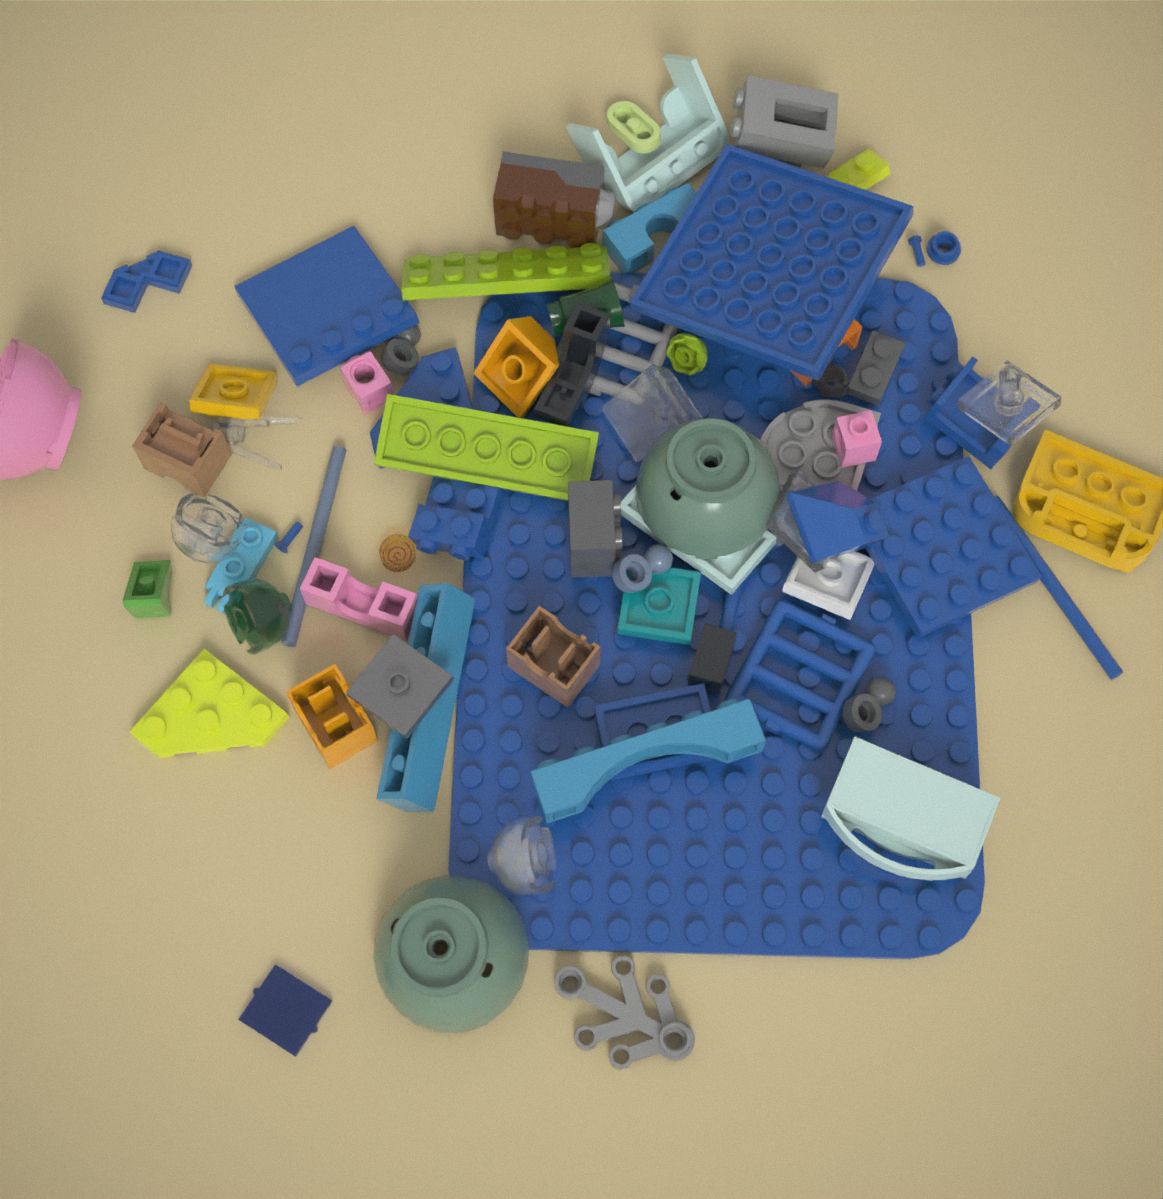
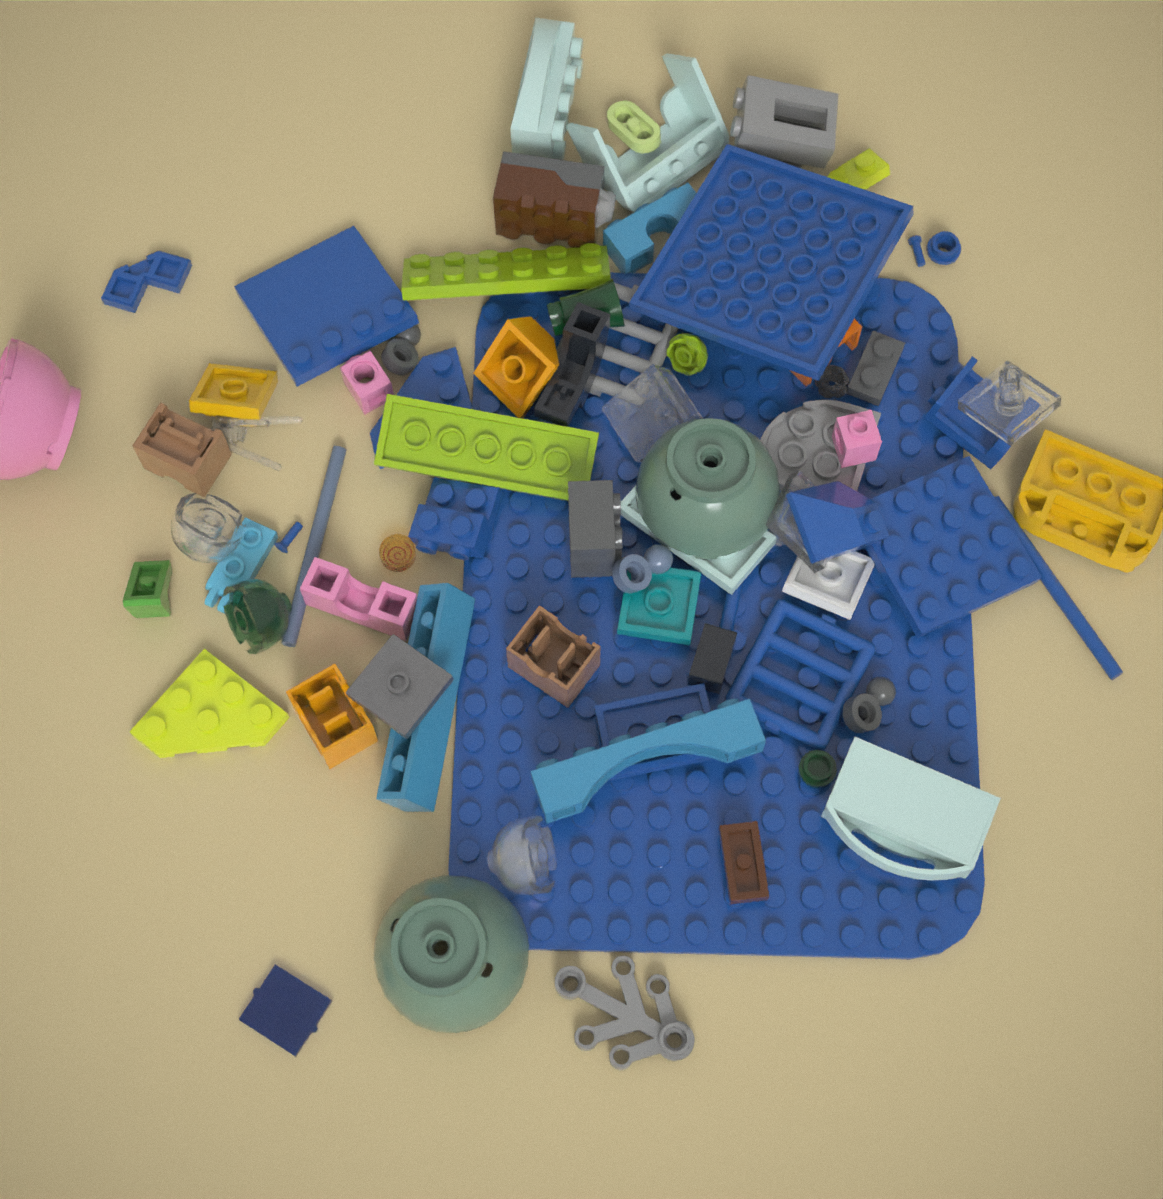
none -> light aqua piece [510,17,583,160]
none -> reddish brown plate [718,821,769,904]
none -> dark green plate [798,750,837,788]

